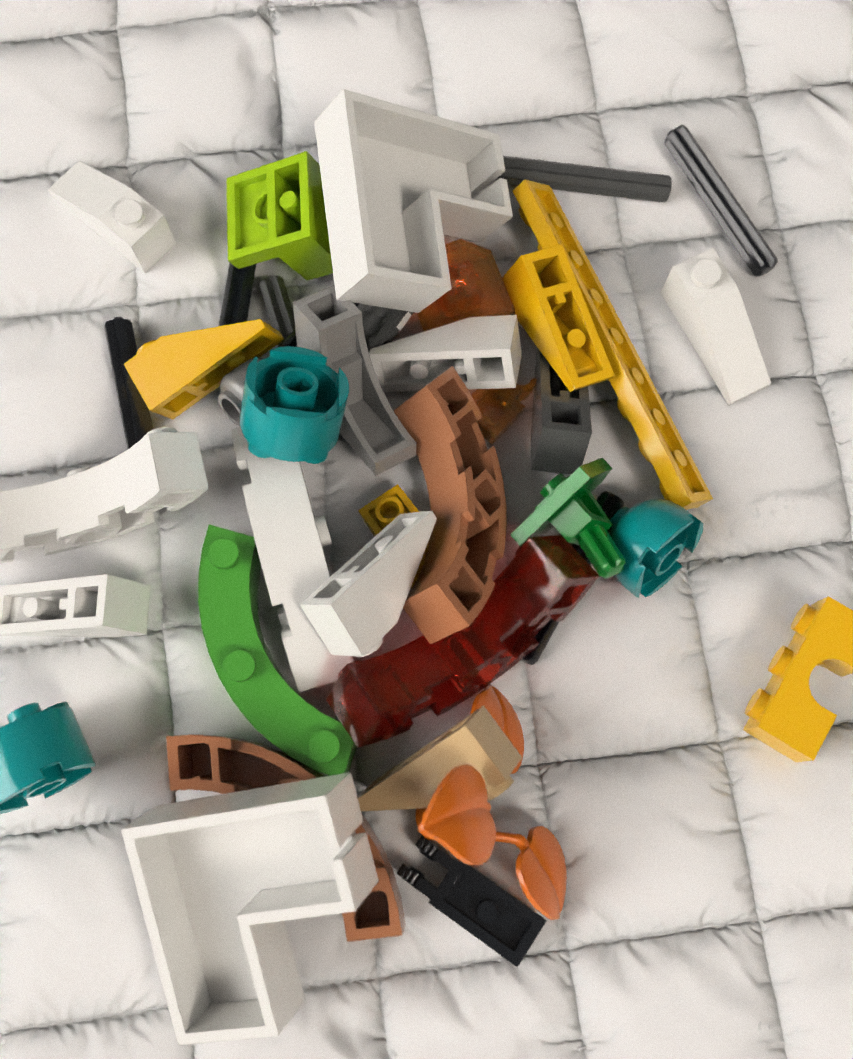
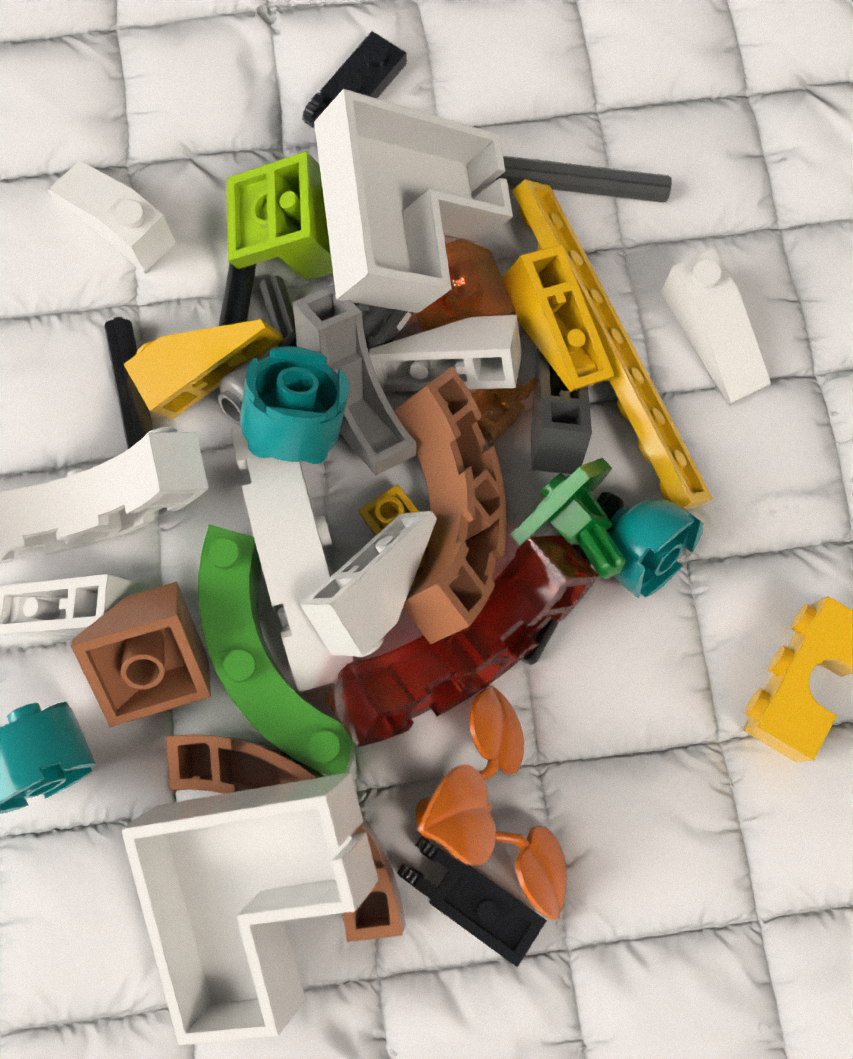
tan slope [357,705,522,812] -> none
axle [664,125,778,277] -> none
none -> nougat slope [71,582,211,727]
none -> black hinge [302,31,407,128]

